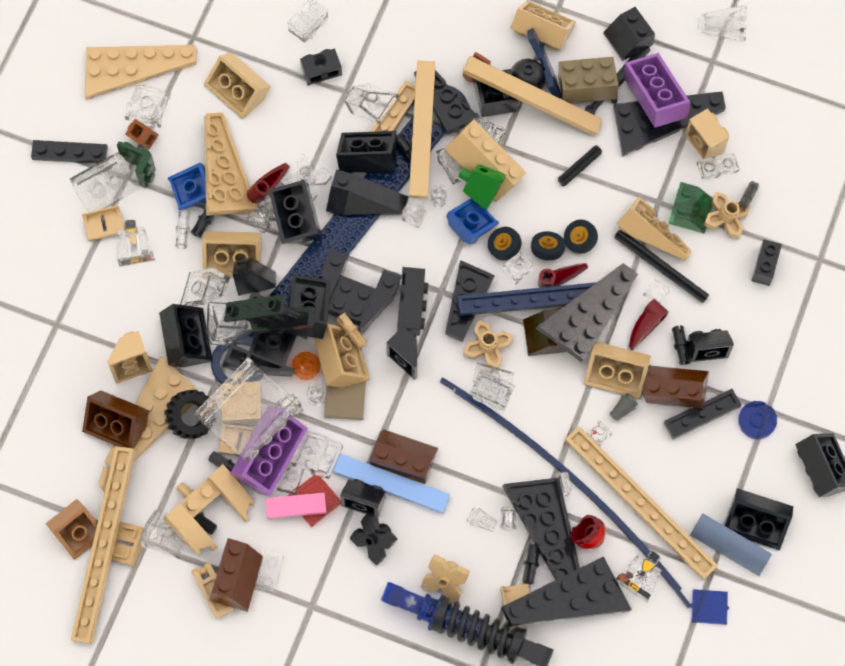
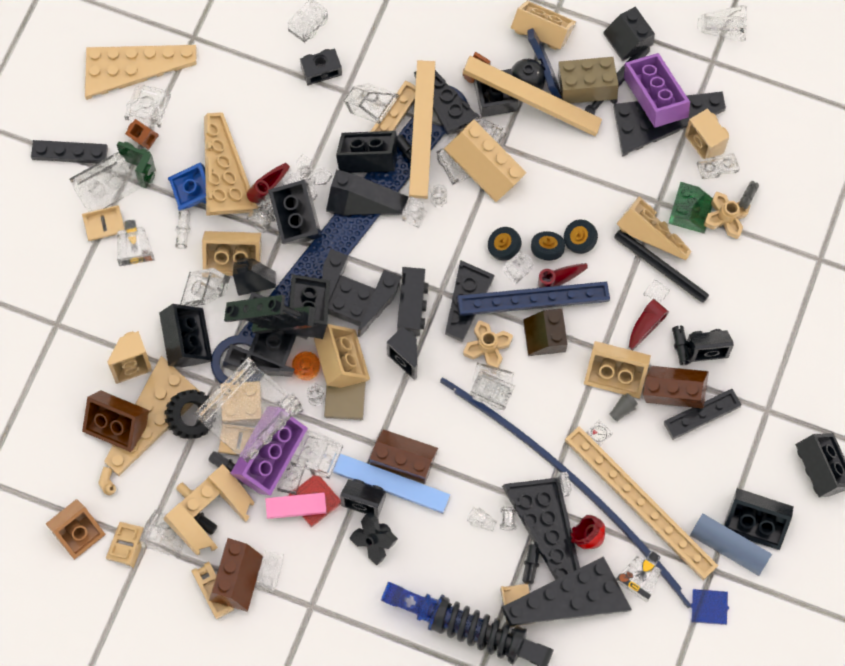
tan plate [71,446,136,644] -> none
black axle [190,208,214,238] -> none
tan slope [204,52,271,118] -> none
clear slope [206,302,252,346] -> none
tan axle [336,313,367,349] -> none
tan plant [421,554,470,603] -> none
blue slope [446,198,499,244] -> none
green torso [458,164,506,210] -> none
wing [536,263,638,362] -> none
black axle [558,145,602,186] -> none
clear blue tile [738,401,777,439] -> none
black brick [751,239,782,286] -> none

